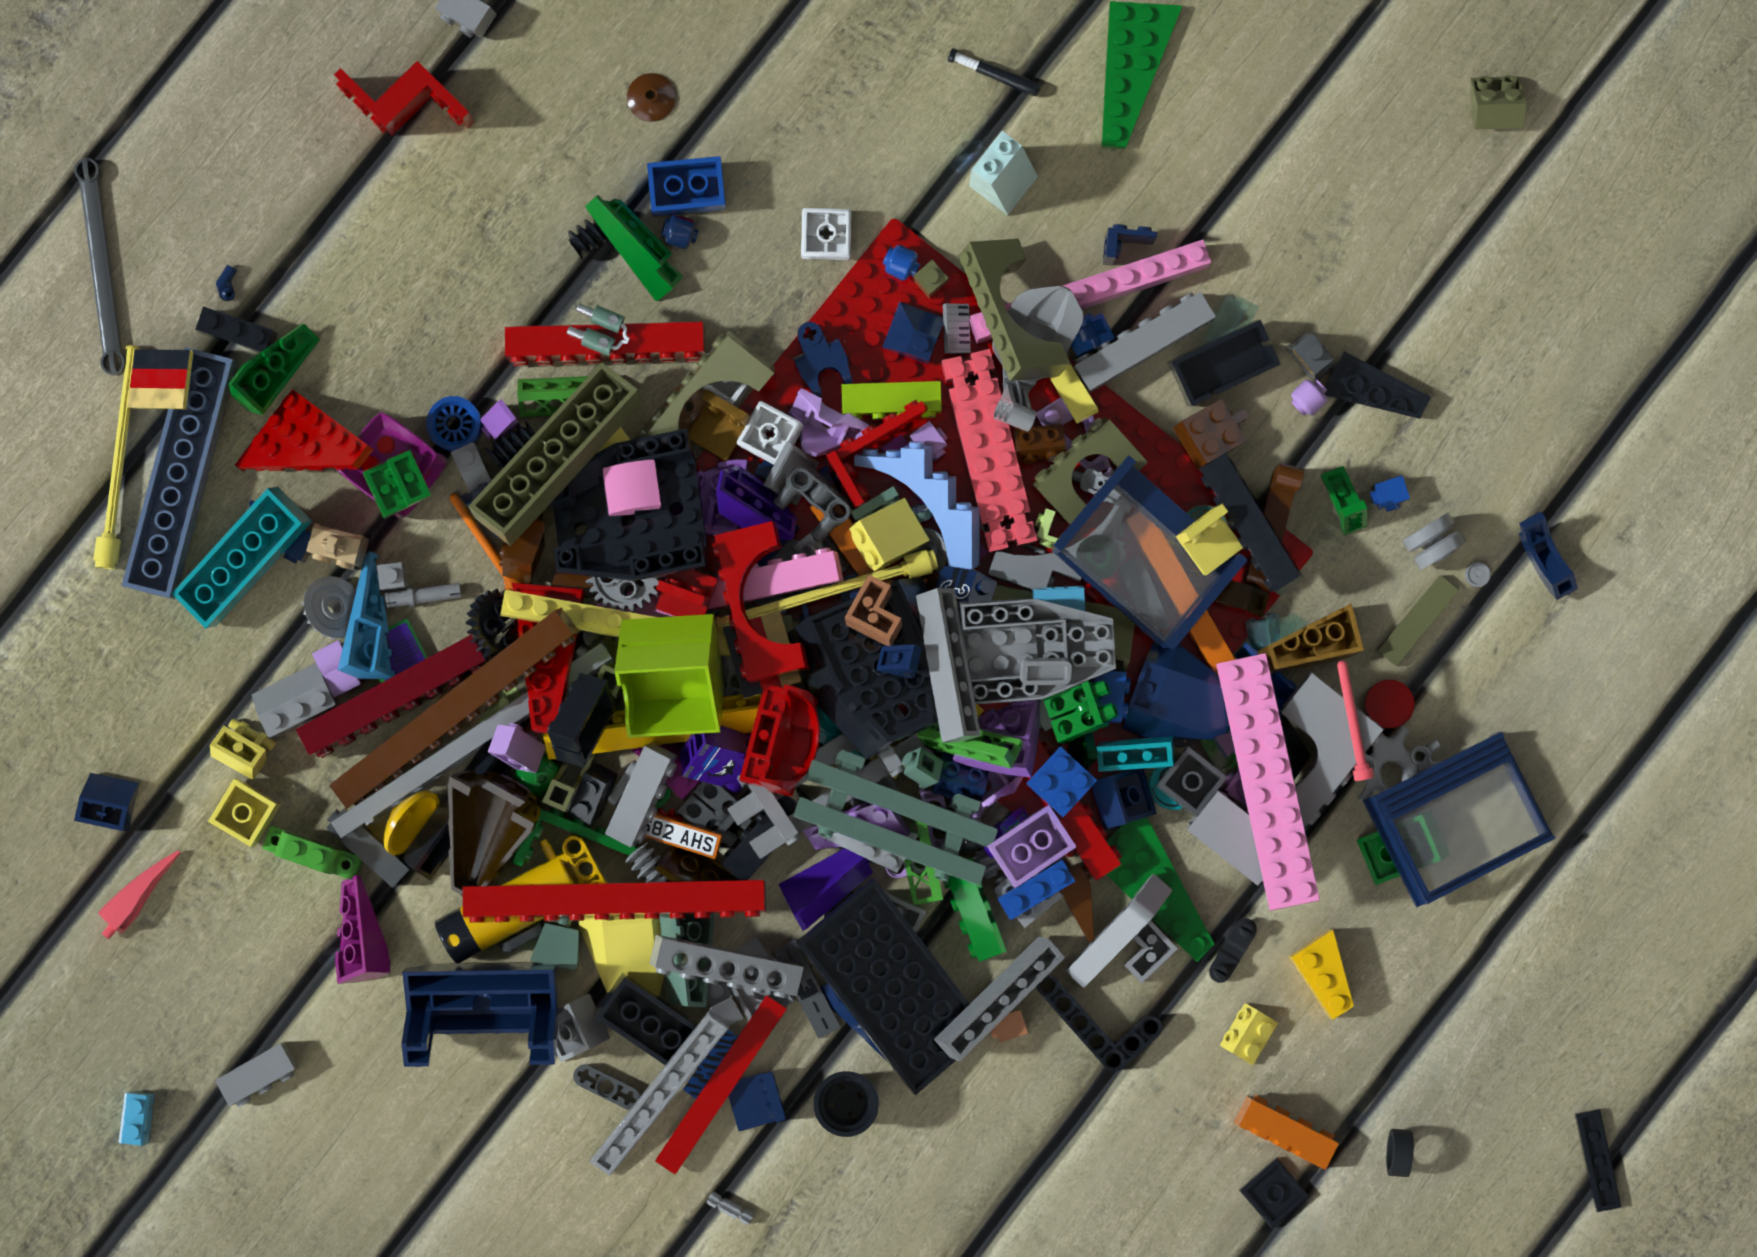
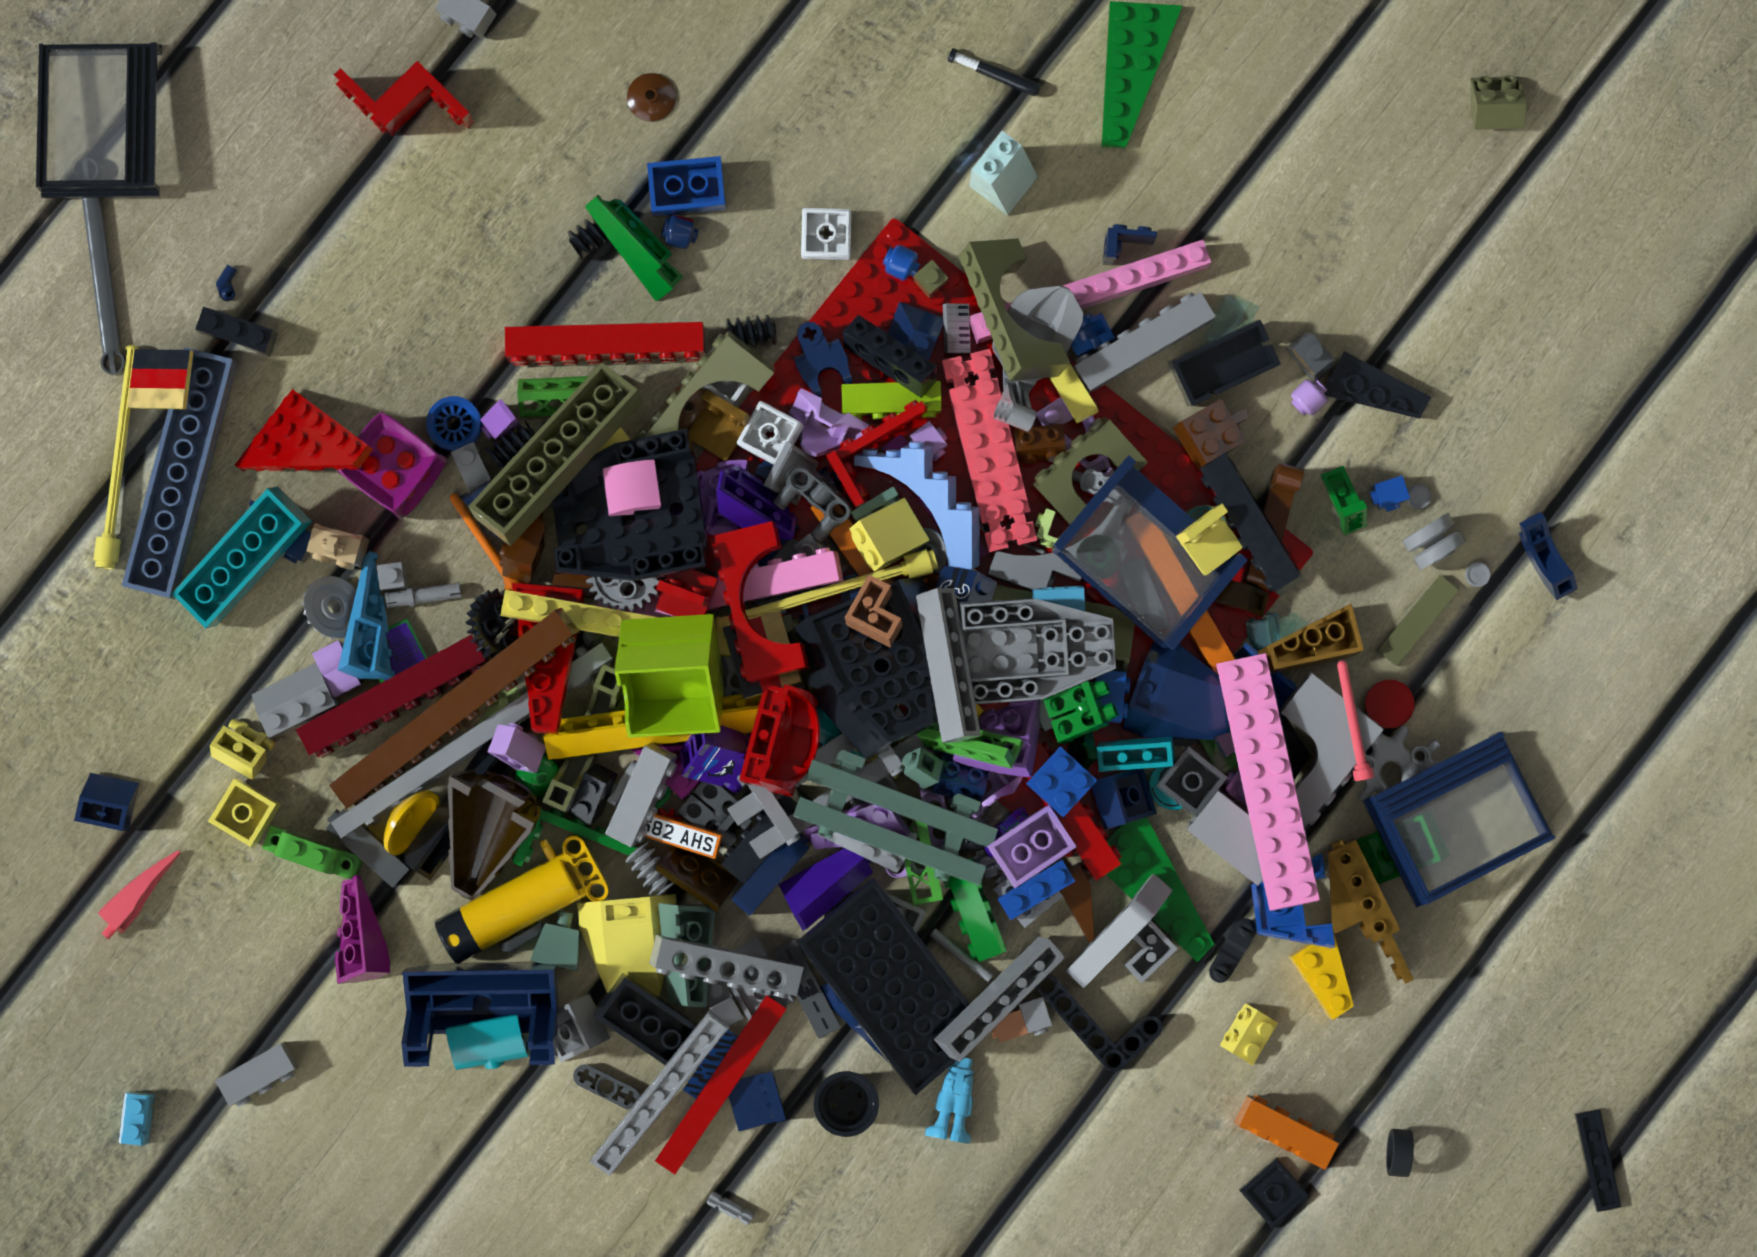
green wedge [229,323,320,415] -> none
green slope [363,450,431,518] -> none
red brick [463,880,766,923] -> none
black piece [547,673,616,768] -> none
sand green piece [567,303,630,356] -> none
dark blue slope [876,644,922,678] -> none
tile [910,504,932,522] -> none
light grey piece [1020,657,1072,685] -> none
none -> piece [36,42,162,198]
none -> teal panel [446,1014,530,1070]
none -> black piece [726,314,777,347]
none -> dark blue slope [731,833,810,916]
none -> black brick [843,315,937,398]
none -> medium azure piece [925,1058,974,1144]
none -> light grey bar [930,928,994,982]
none -> light grey brick [1018,996,1052,1036]
none -> blue wing [1251,854,1335,948]
none -> pearl gold wedge [1328,838,1414,984]
none -> light grey piece [1407,484,1431,509]

